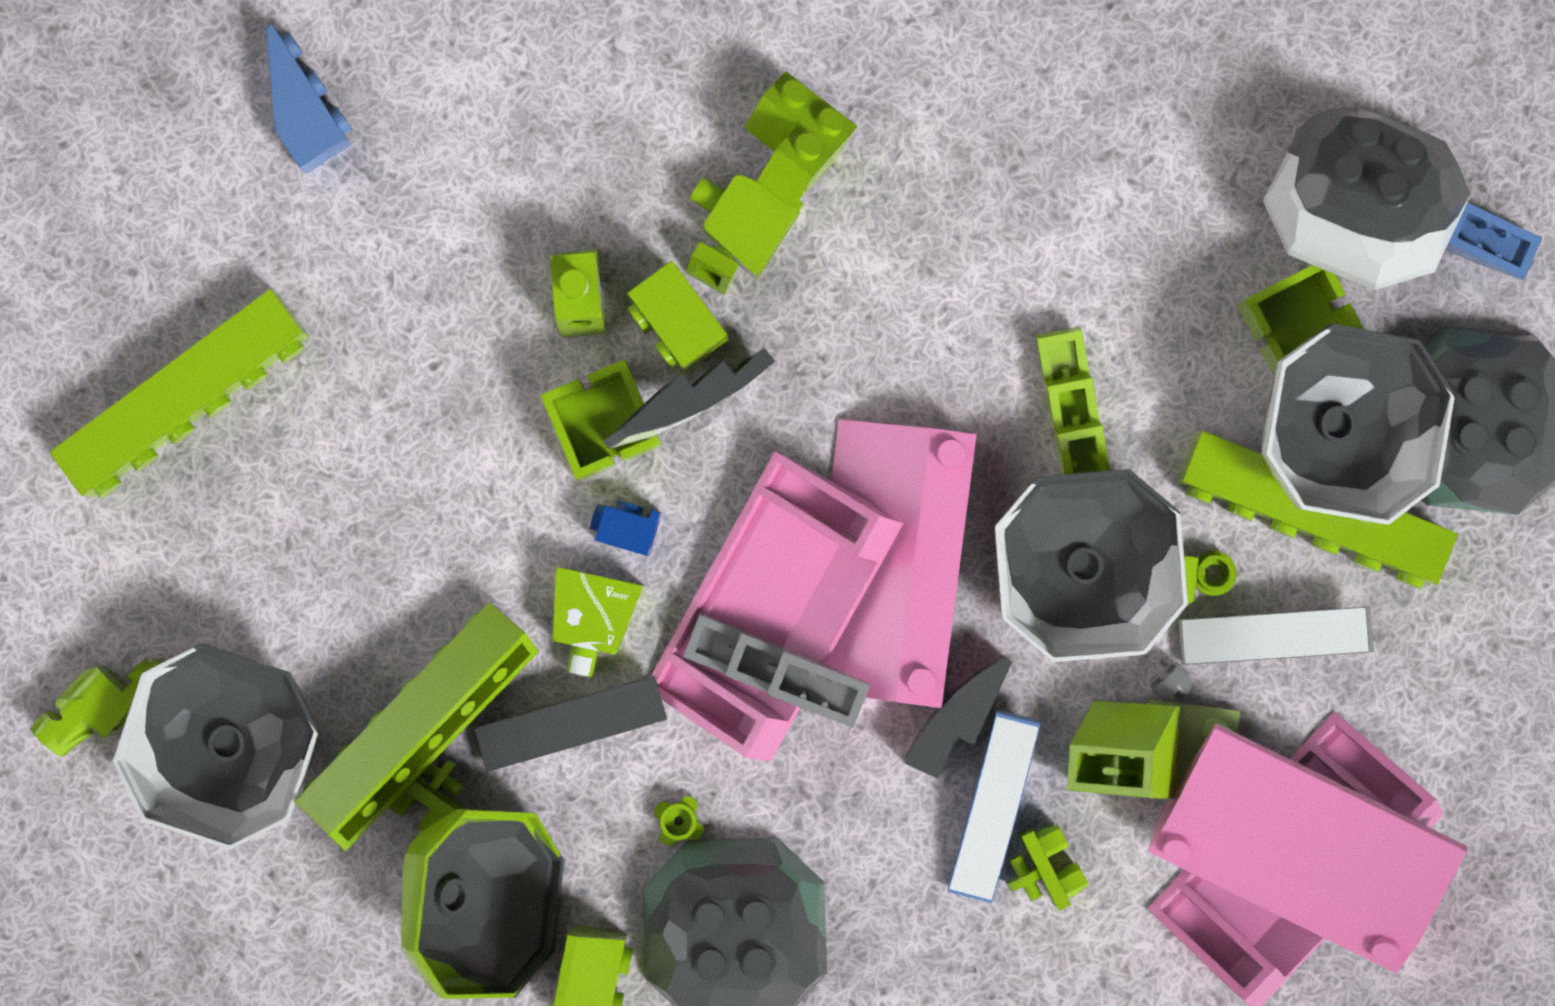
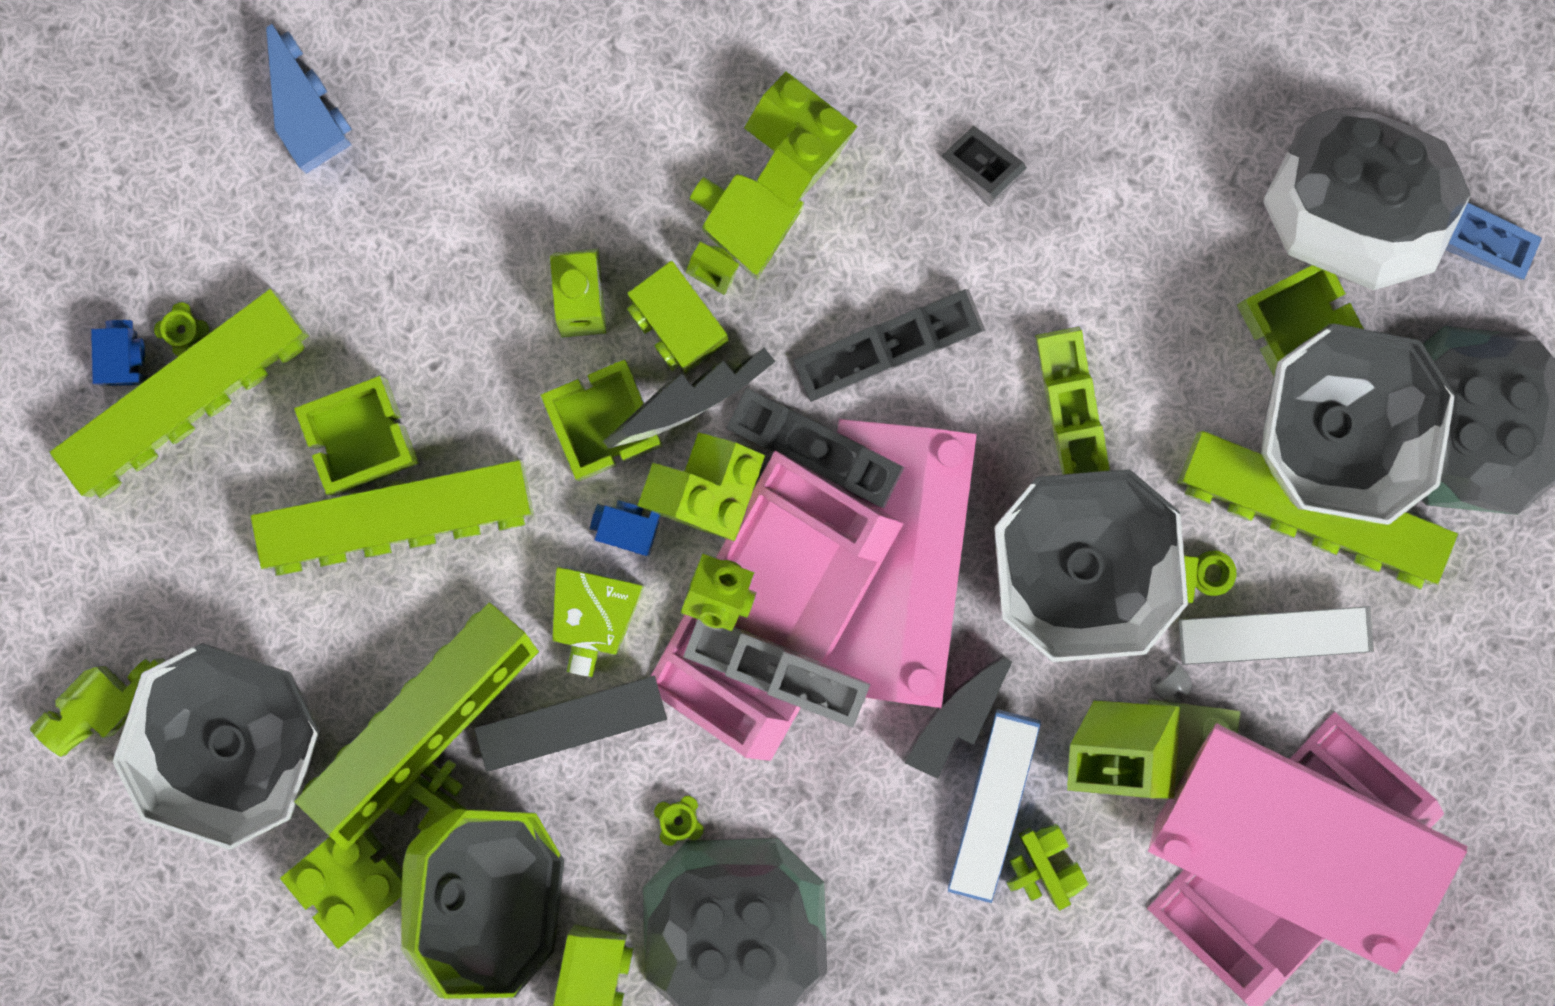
none -> blue brick [91,320,147,387]
none -> lime plate [154,302,209,356]
none -> lime brick [250,460,534,576]
none -> lime piece [279,828,403,949]
none -> lime piece [294,376,419,496]
none -> lime brick [637,432,765,541]
none -> lime brick [680,553,757,631]
none -> dark grey slope [727,388,905,508]
none -> dark grey slope [794,289,986,402]
none -> dark grey slope [941,126,1027,207]

